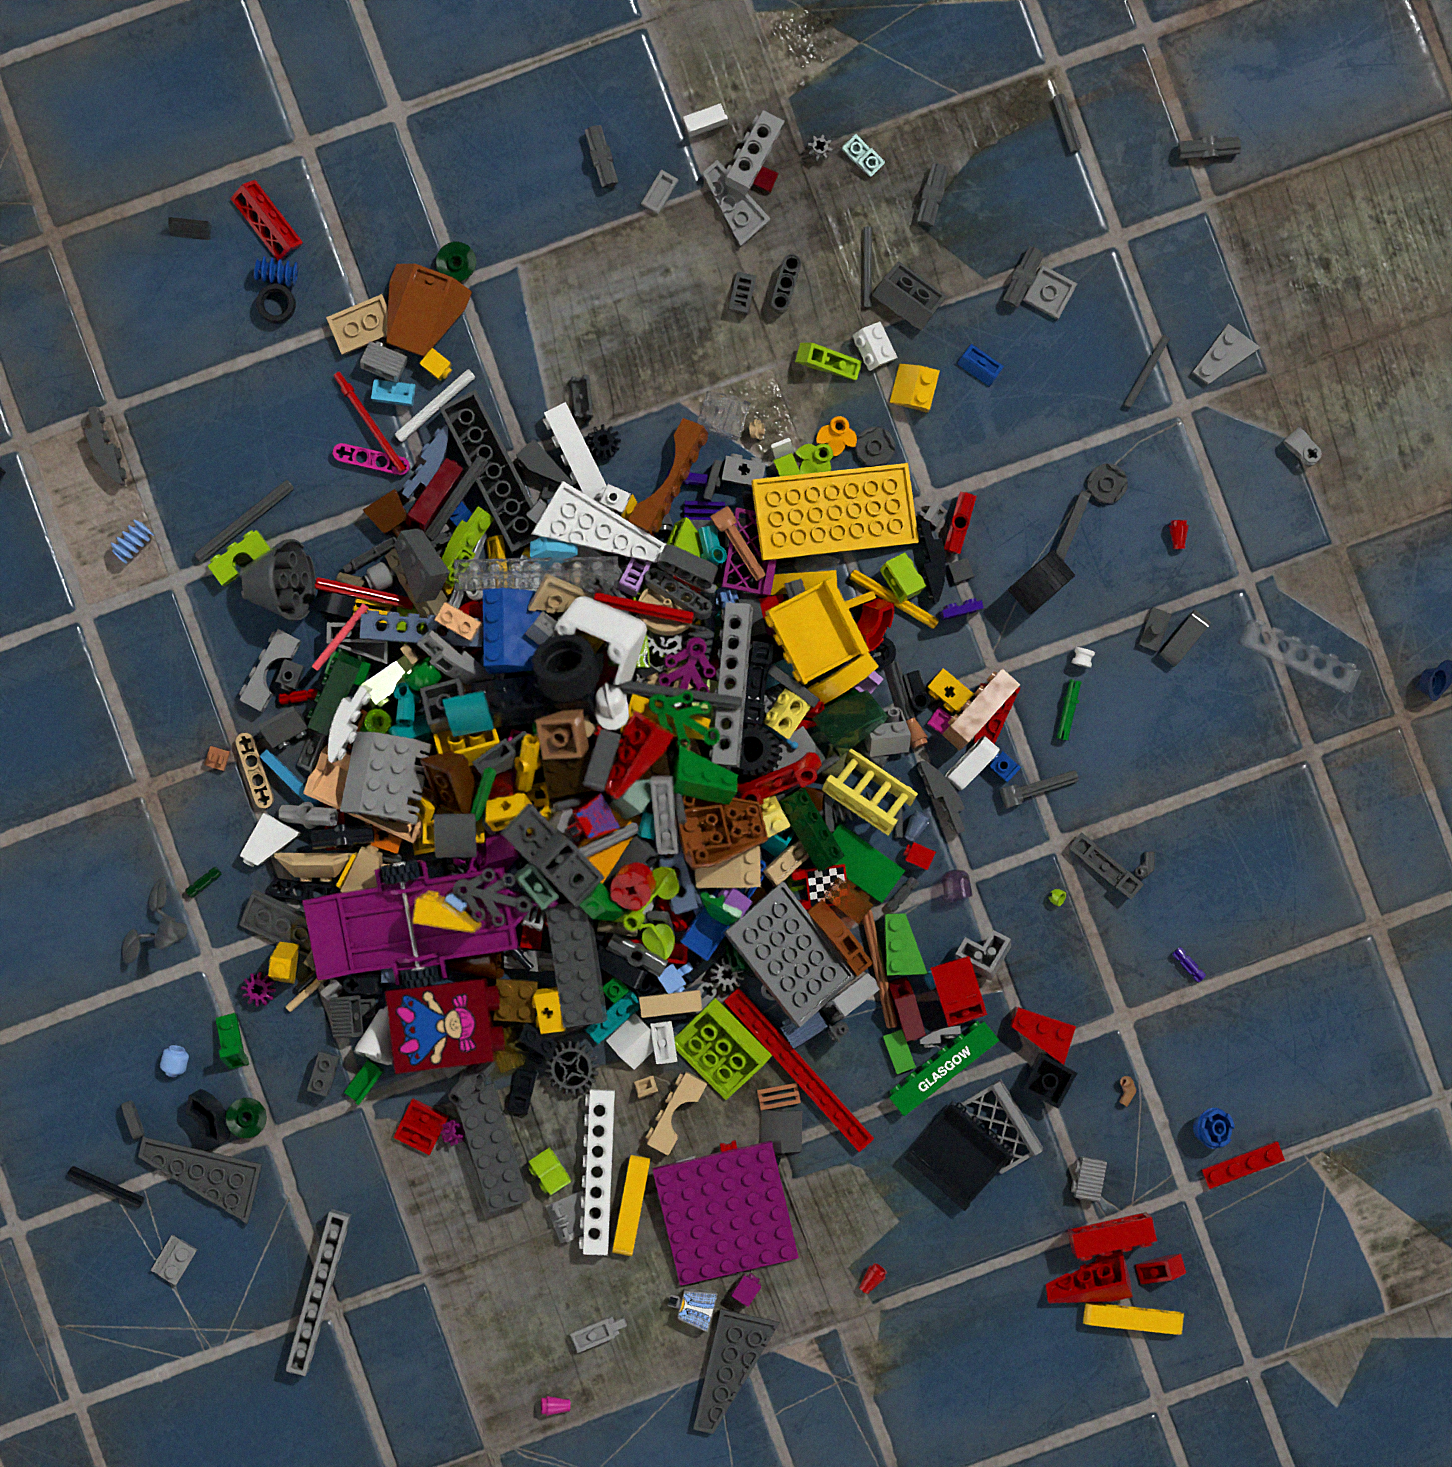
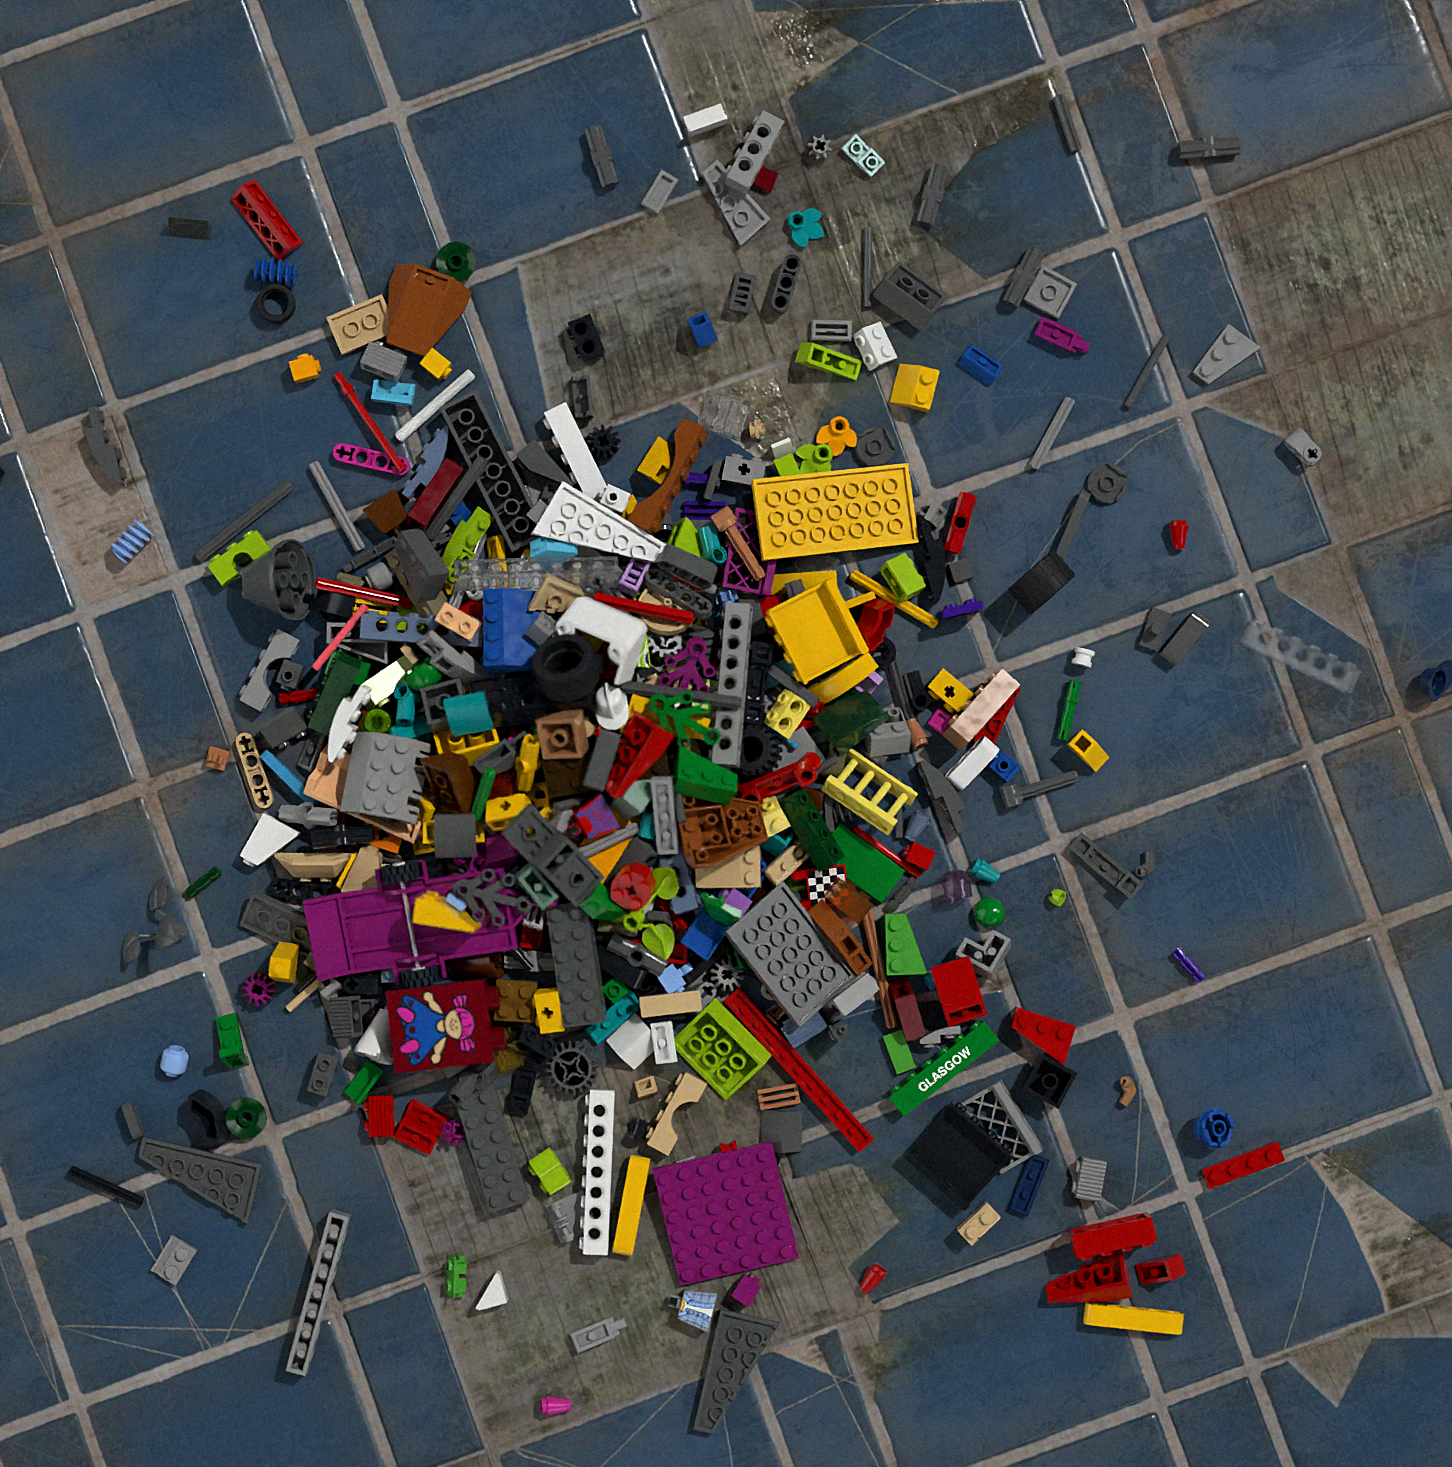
none -> light orange brick [289,354,322,384]
none -> light grey axle [309,461,365,552]
none -> red brick [364,1094,395,1137]
none -> bright green hinge [444,1254,467,1298]
none -> white slope [476,1270,508,1310]
none -> black brick [566,314,606,363]
none -> black bush [627,1117,650,1142]
none -> yellow slope [637,436,674,485]
none -> blue brick [687,311,718,348]
none -> reddish brown bush [765,1004,786,1026]
none -> teal plate [787,208,824,248]
none -> light grey tile [811,320,852,342]
none -> red bar [852,825,922,879]
none -> tan brick [956,1200,1001,1245]
none -> teal cone [969,858,1000,884]
none -> green hair [974,897,1006,929]
none -> dark blue tile [1008,1155,1050,1217]
none -> light grey axle [1029,397,1075,470]
none -> magenta hinge [1034,316,1090,354]
none -> yellow slope [1066,729,1110,772]

